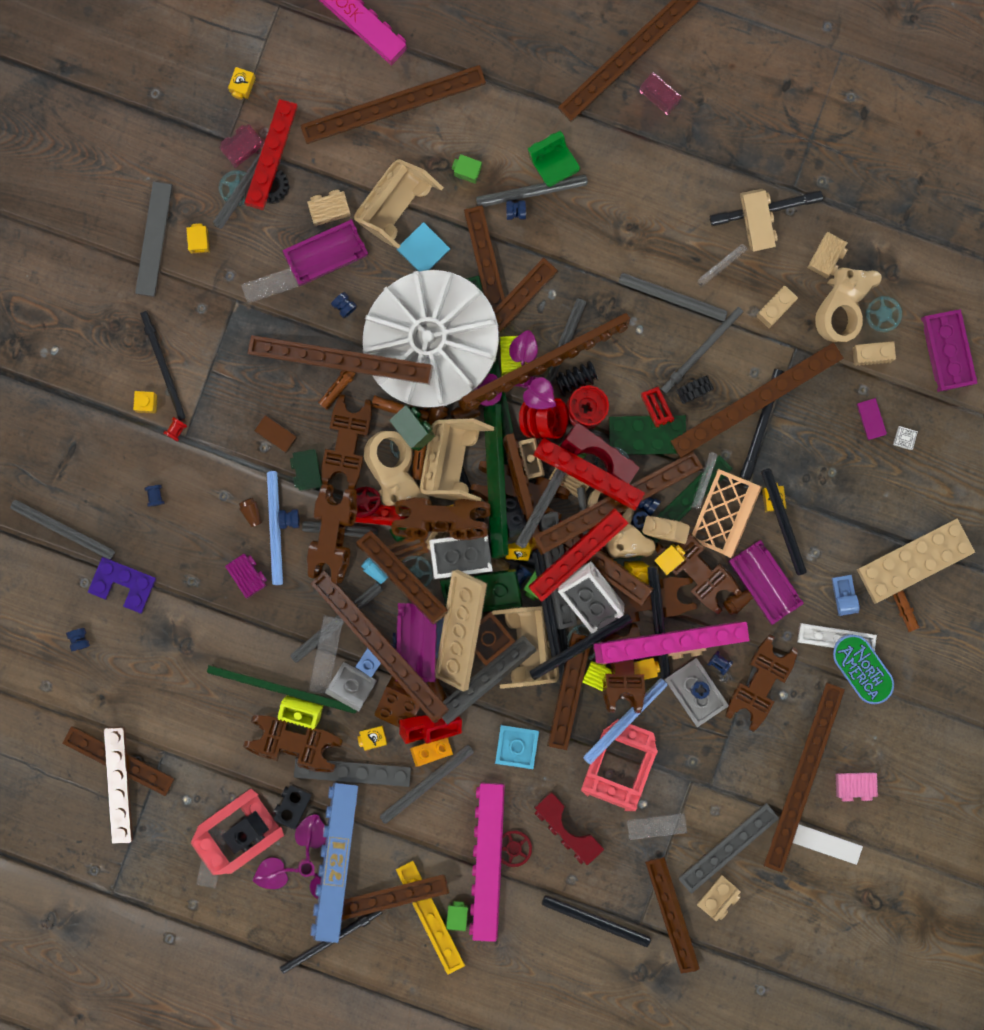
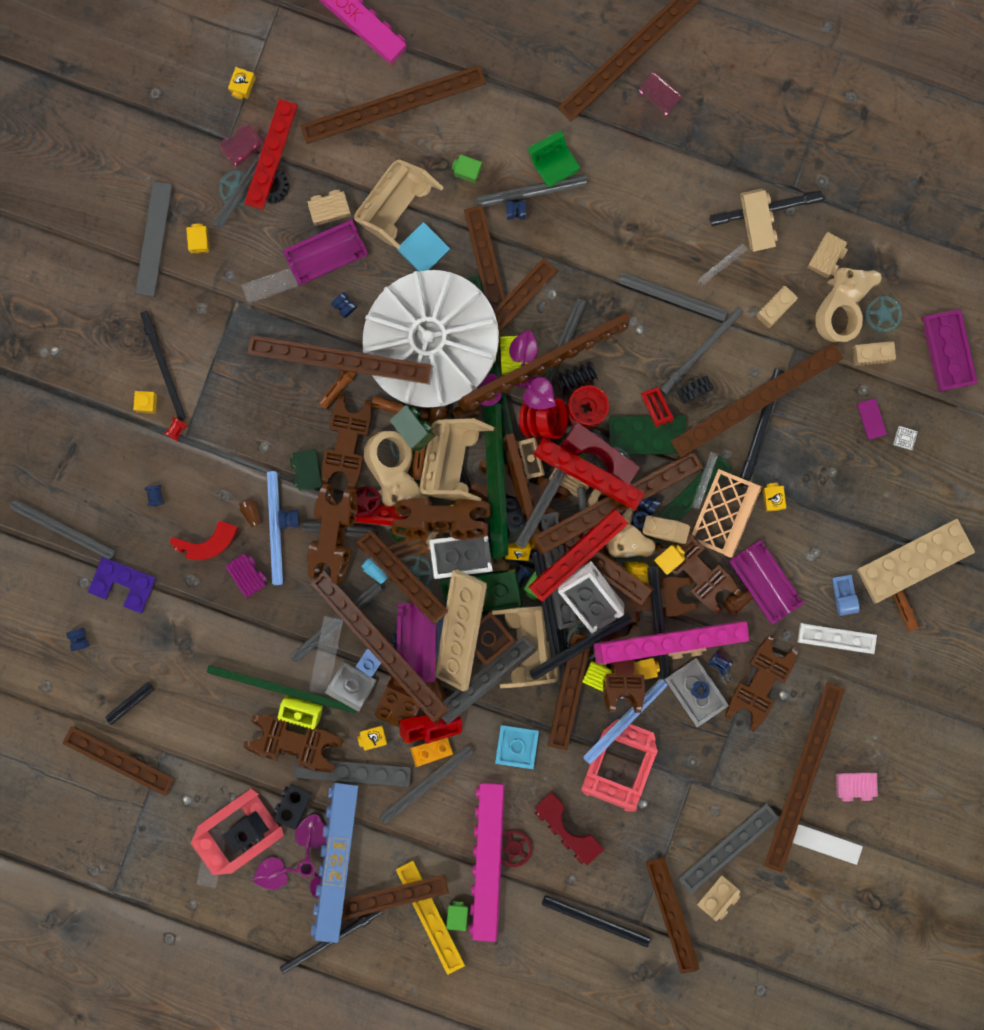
plate [104,727,133,843] -> none
reddish brown tile [254,415,297,453] -> none
clear tile [627,813,687,840] -> none
black axle [761,468,807,576] -> none
tile [833,634,894,704] -> none
none -> black axle [105,682,155,725]
none -> red arch [169,520,239,560]

